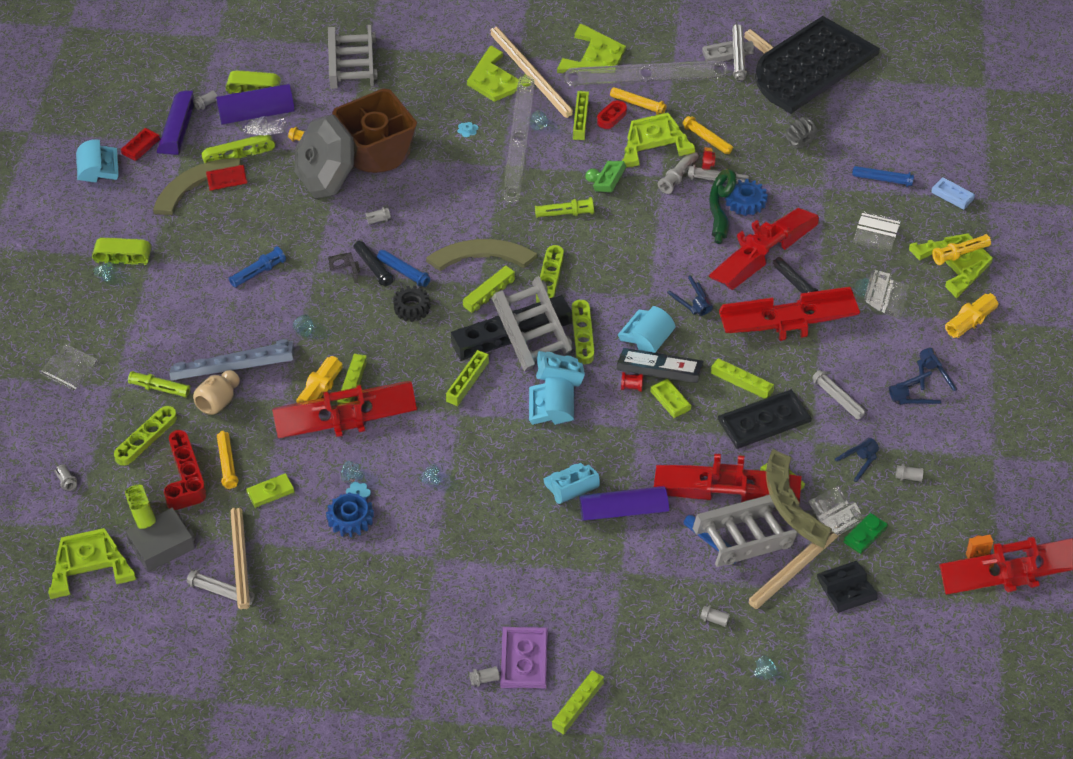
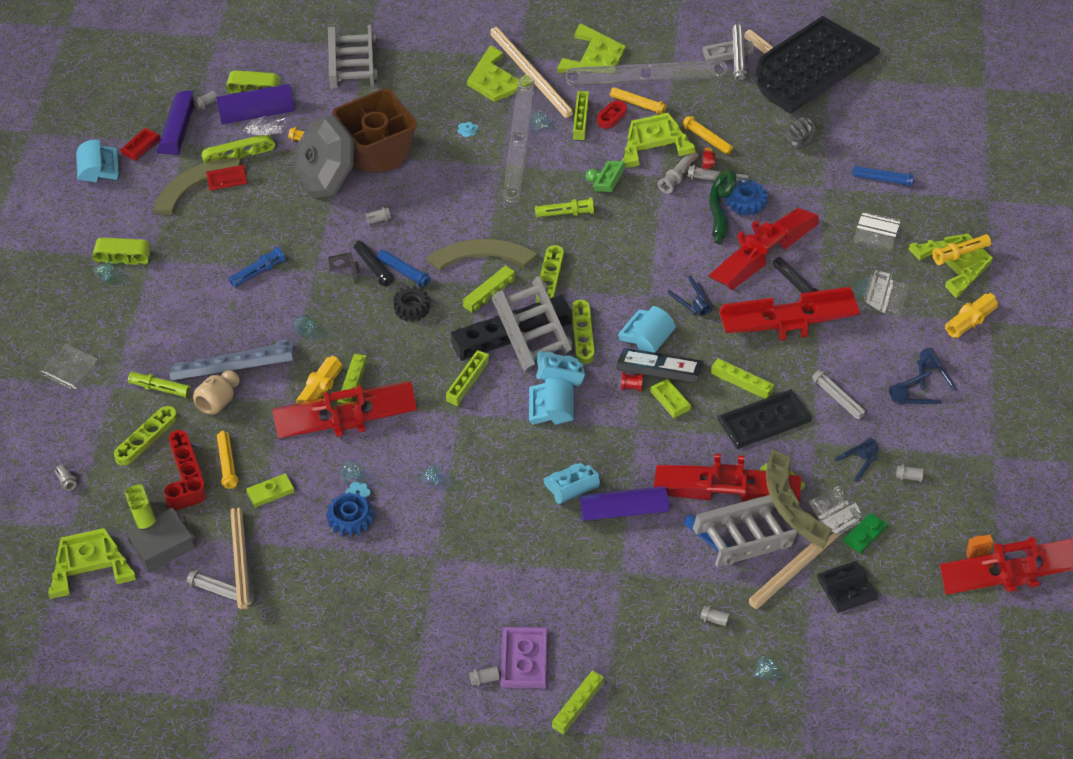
light blue plate [931,177,975,210] -> none

